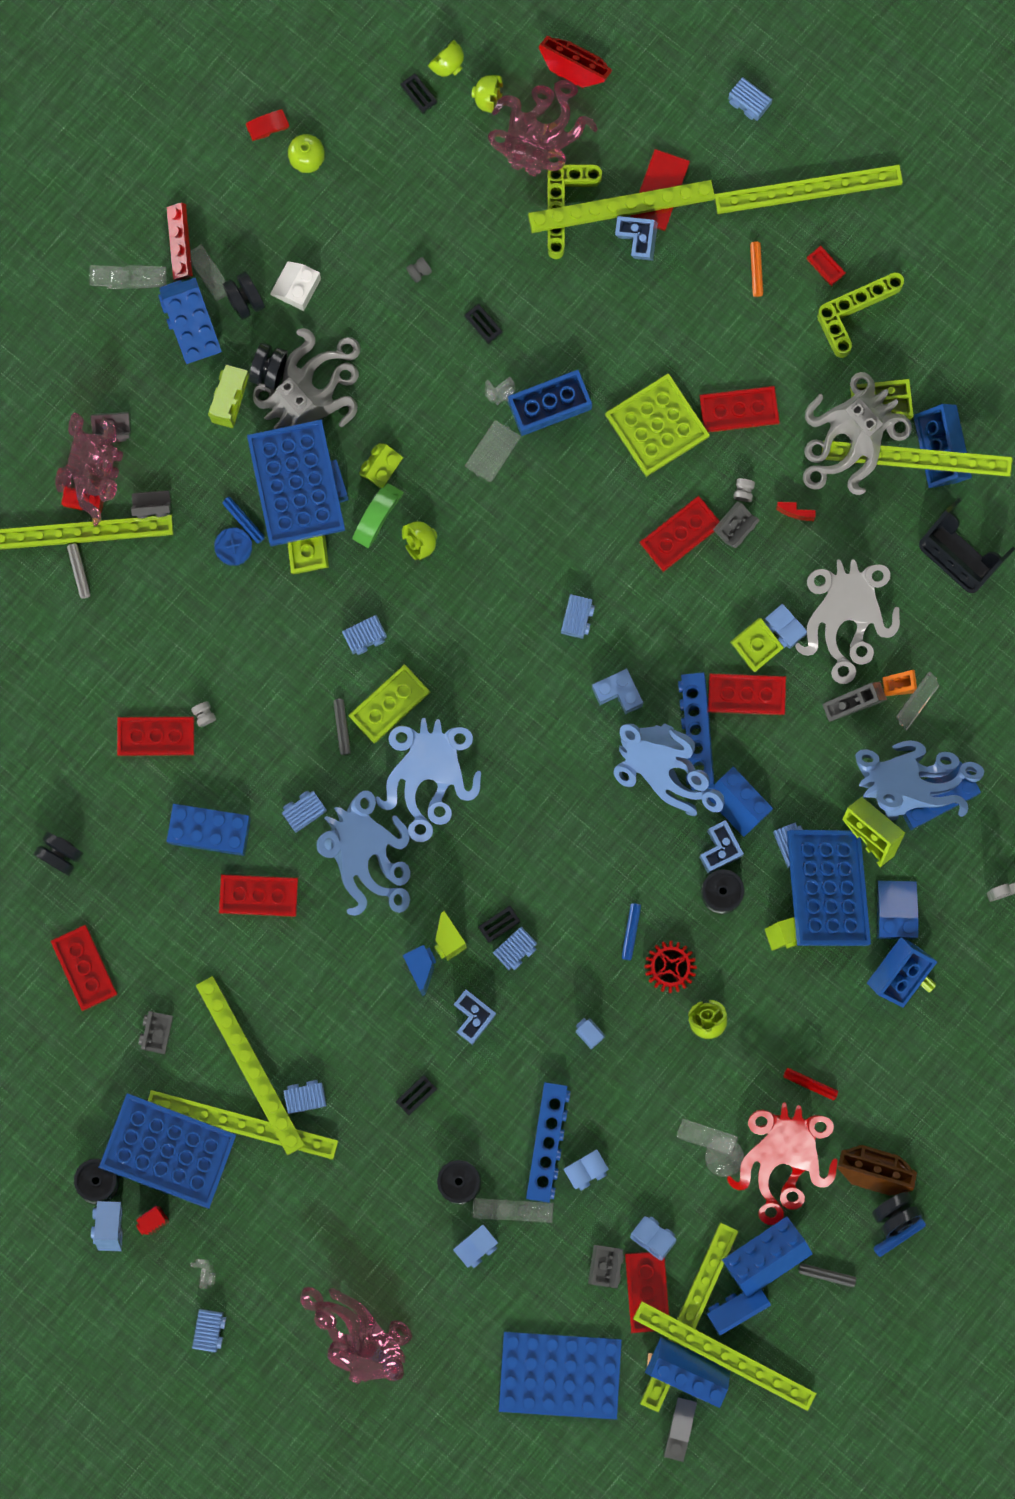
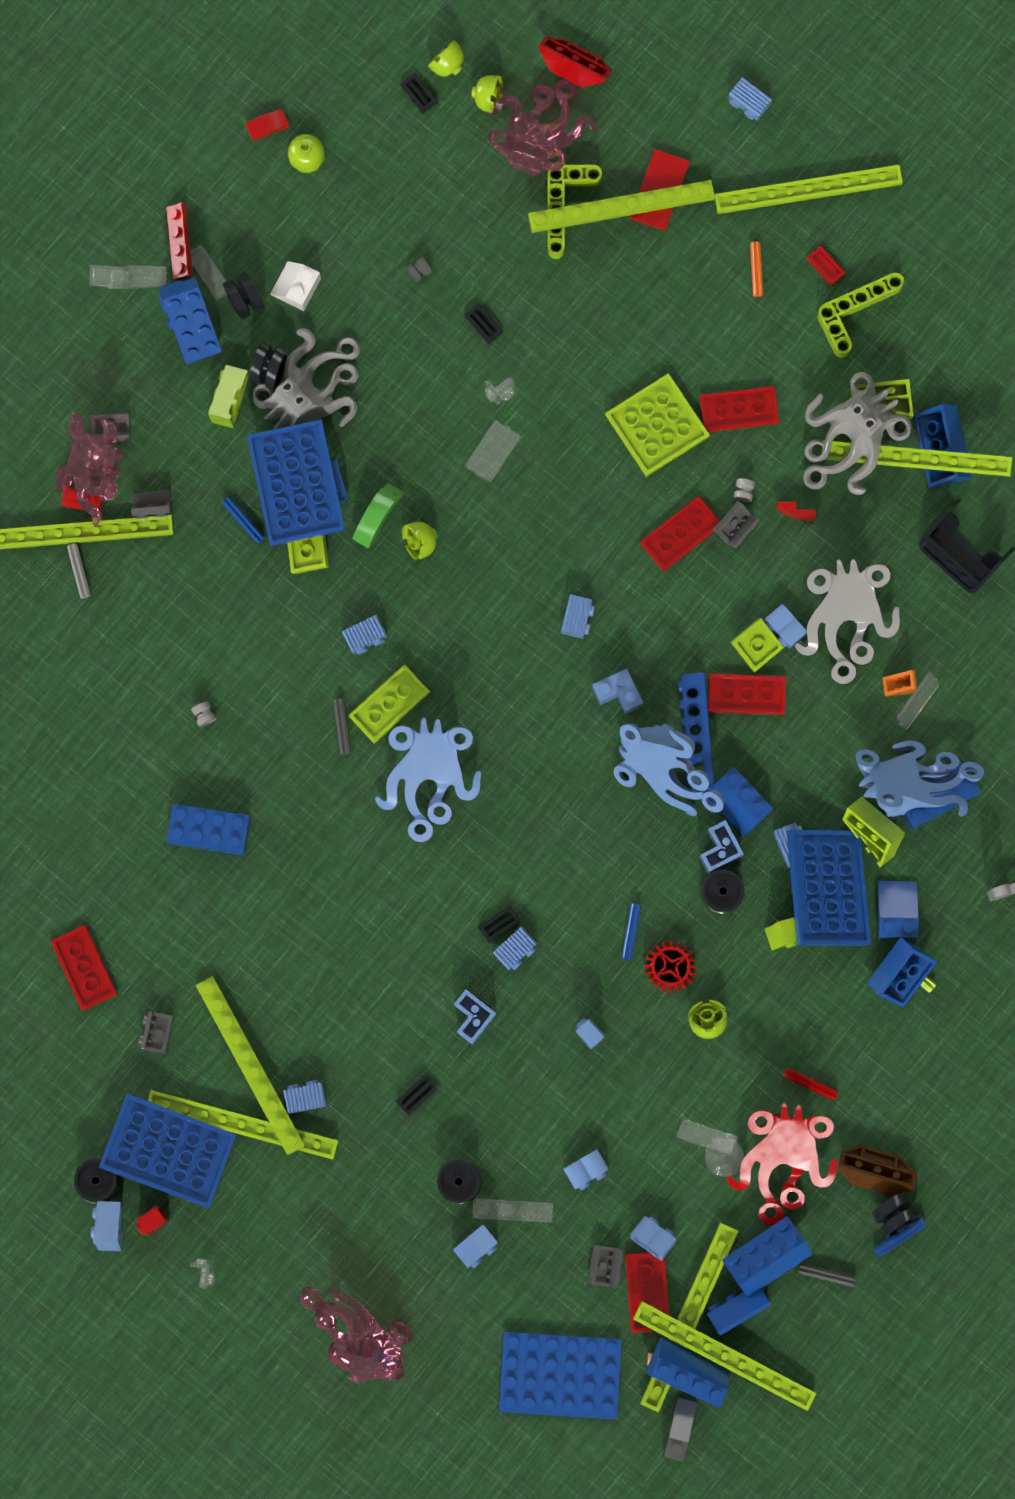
black wheel [33,831,84,876] -> none
red tile [117,717,195,756] -> none
medium blue brick [192,1309,226,1352] -> none
blue tile [214,528,252,566] -> none
red tile [219,875,298,917] -> none
medium blue brick [281,791,327,833] -> none
medium blue hips [316,791,410,916] -> none
lime bracket [359,443,403,488] -> none
blue slope [403,945,436,996] -> none
lime slope [435,911,467,961] -> none
blue brick [507,370,592,436] -> none
blue brick [526,1082,571,1203] -> none
medium blue brick [615,216,658,261] -> none
dark grey slope [822,682,887,722] -> none

